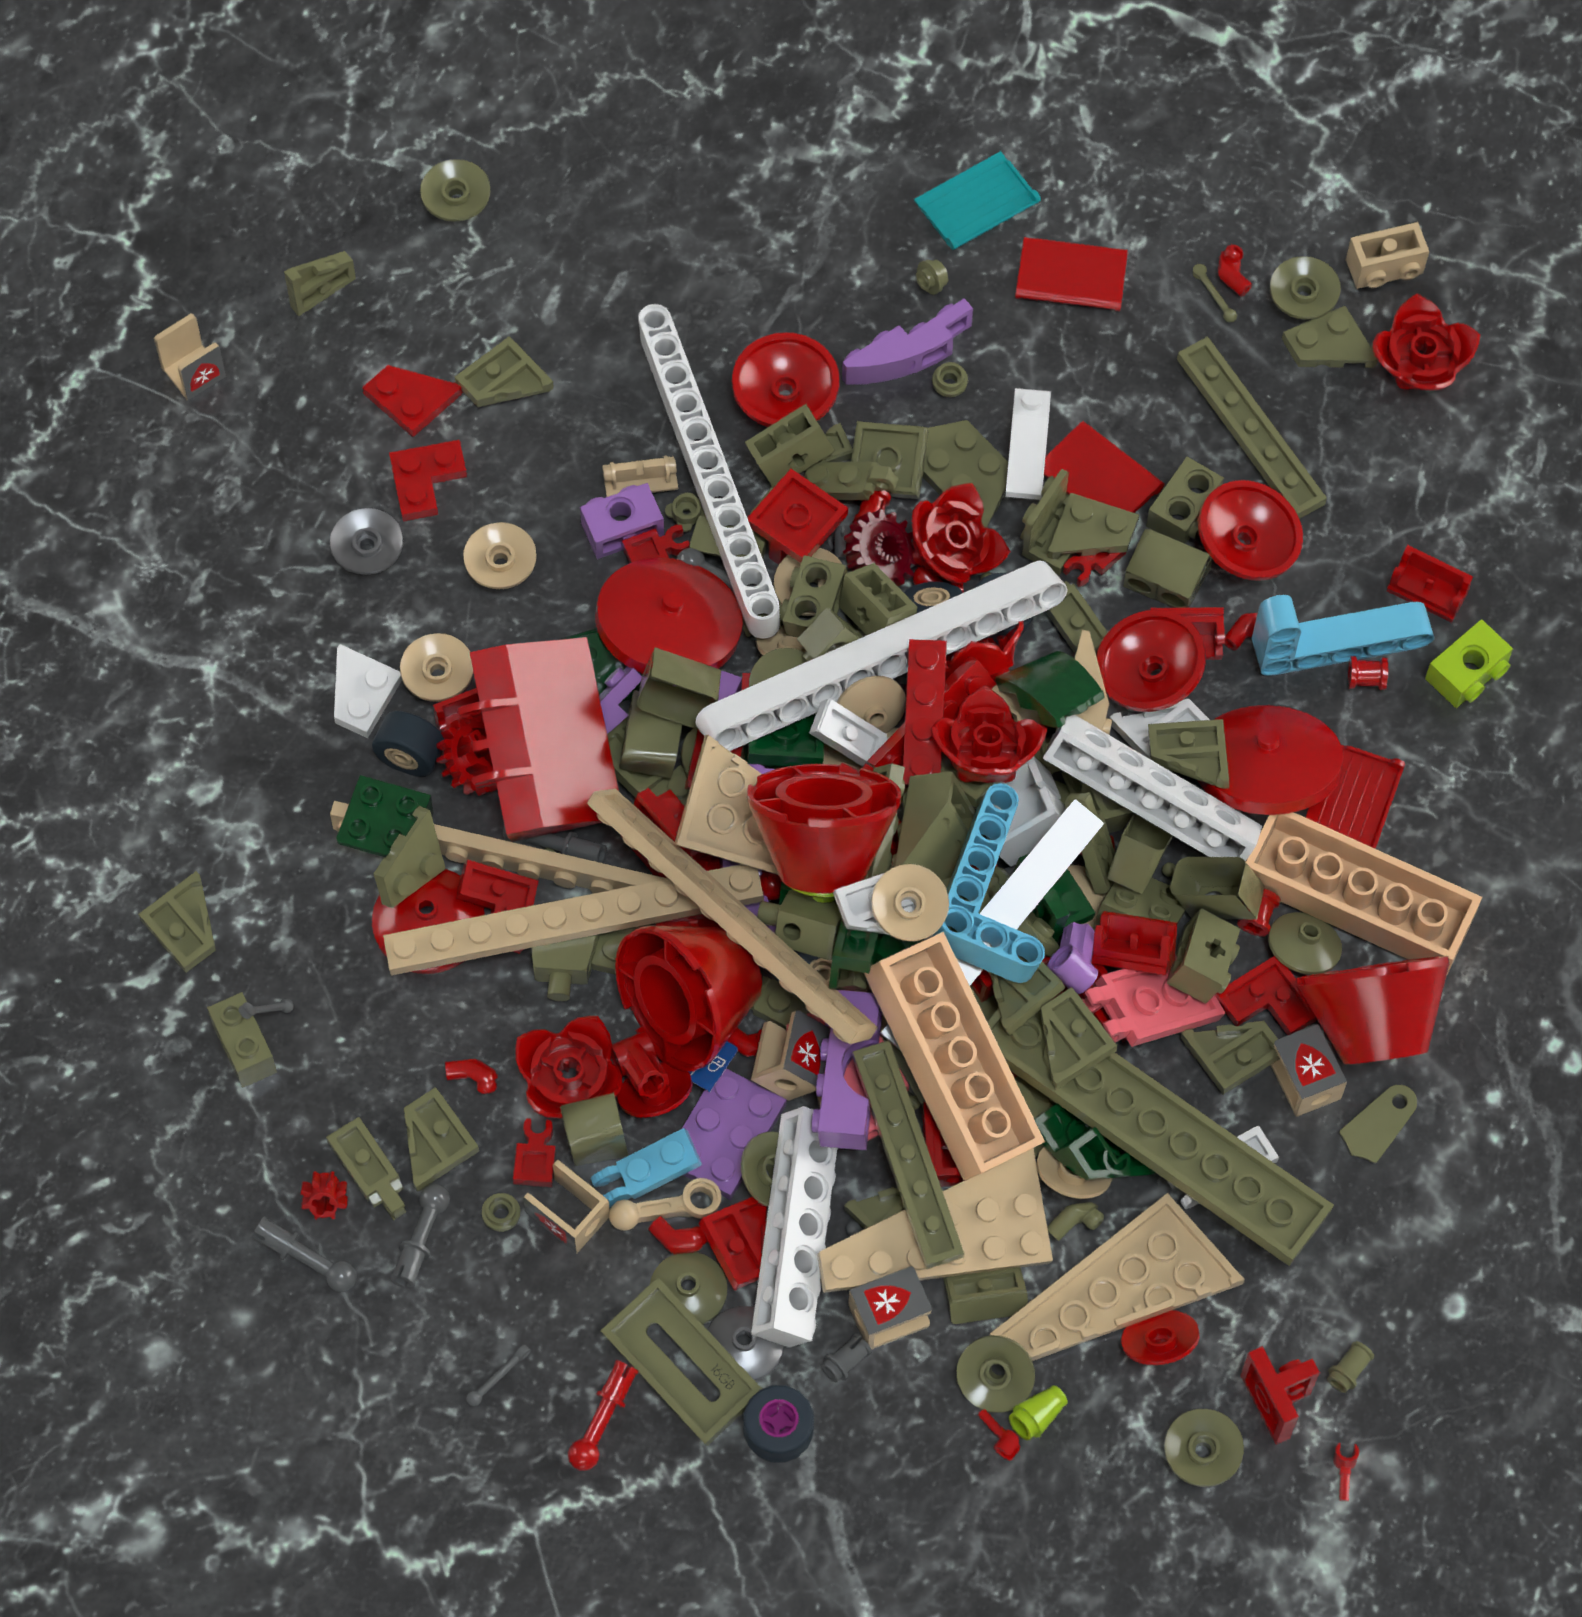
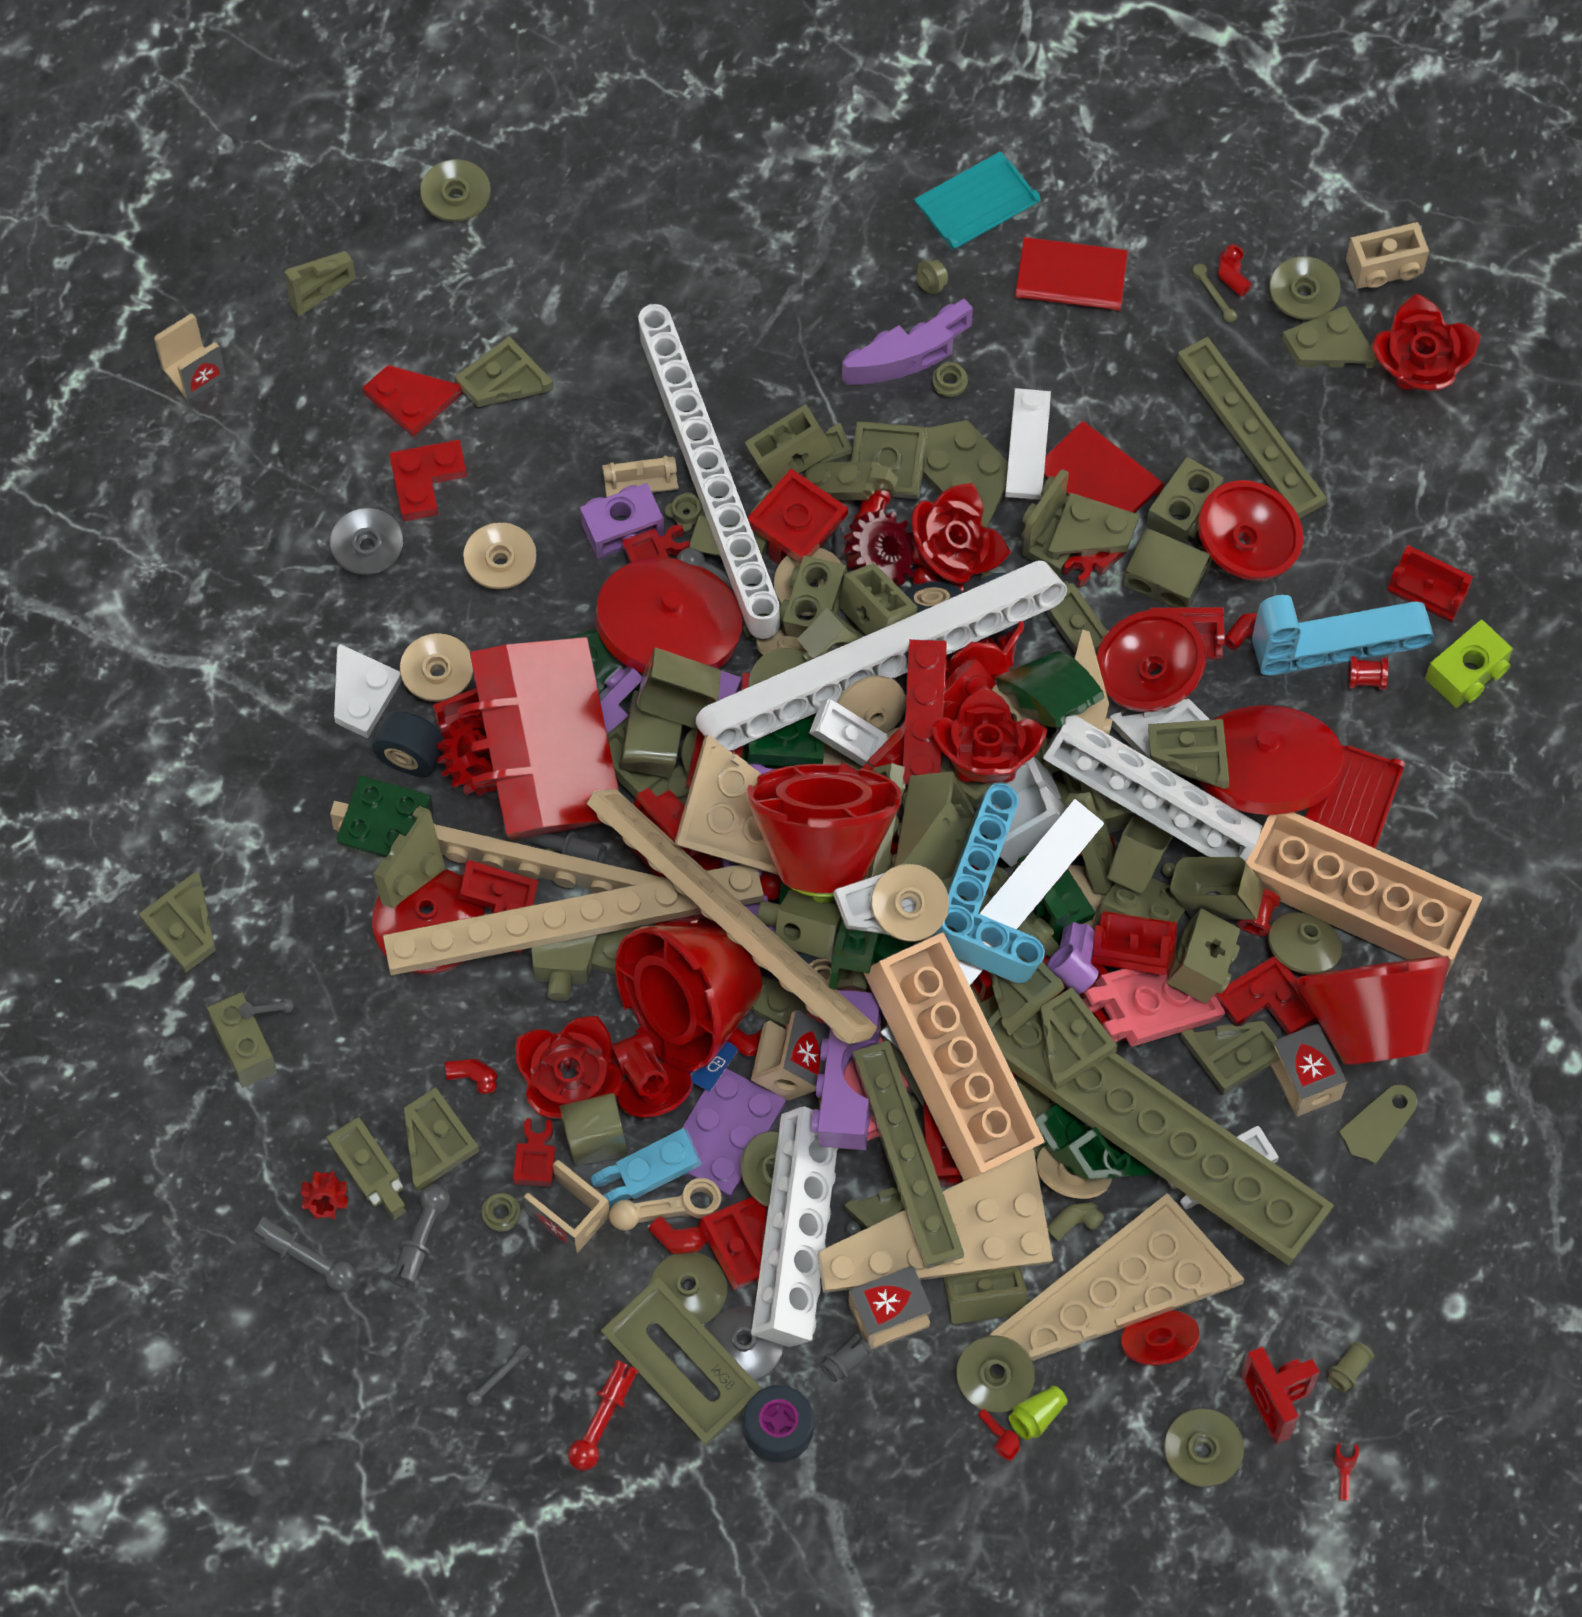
red dish [732,332,839,427] -> none

